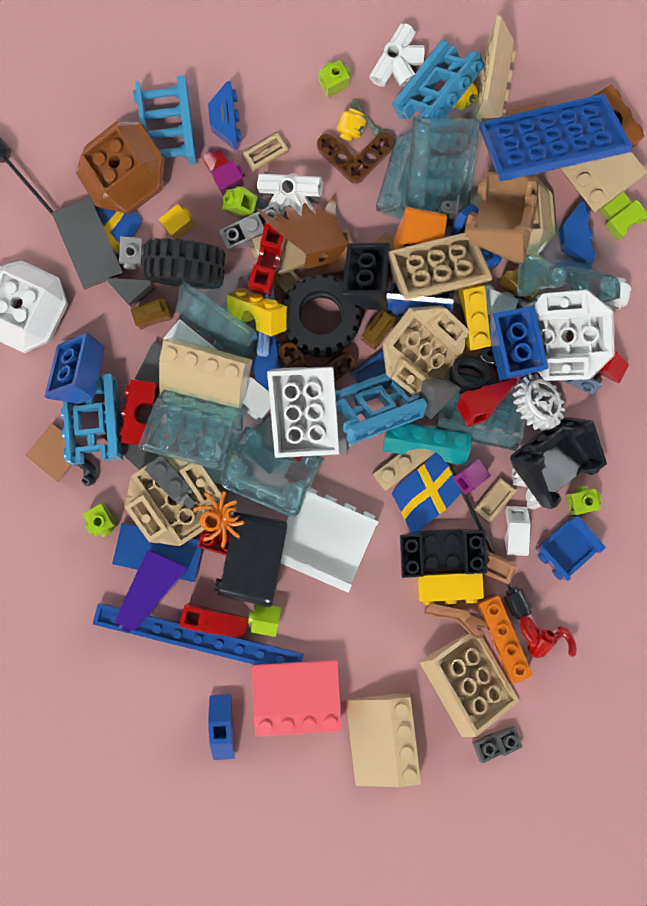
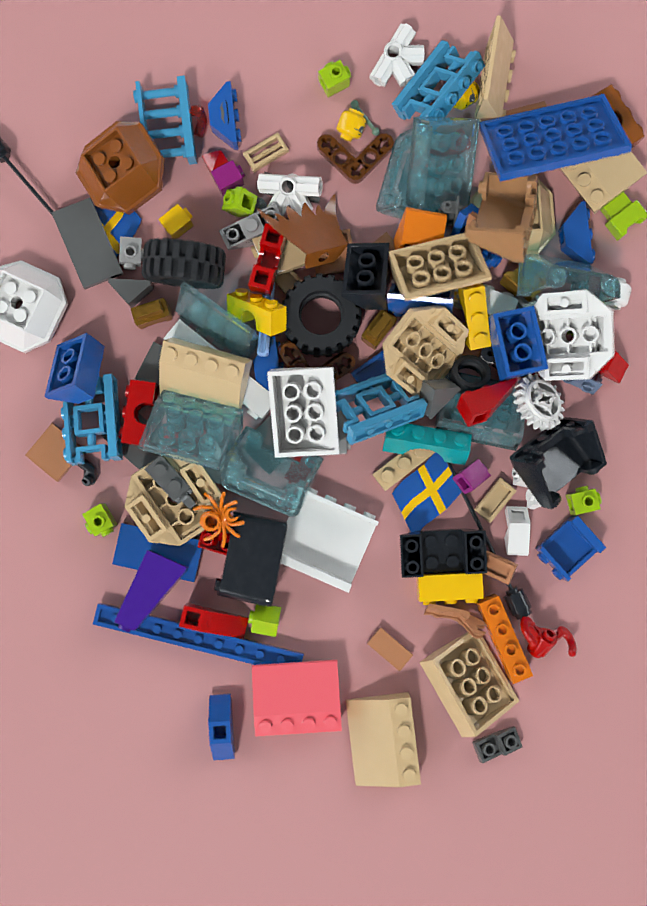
none -> clear red arm [190,104,208,138]
none -> nougat tile [367,627,413,672]

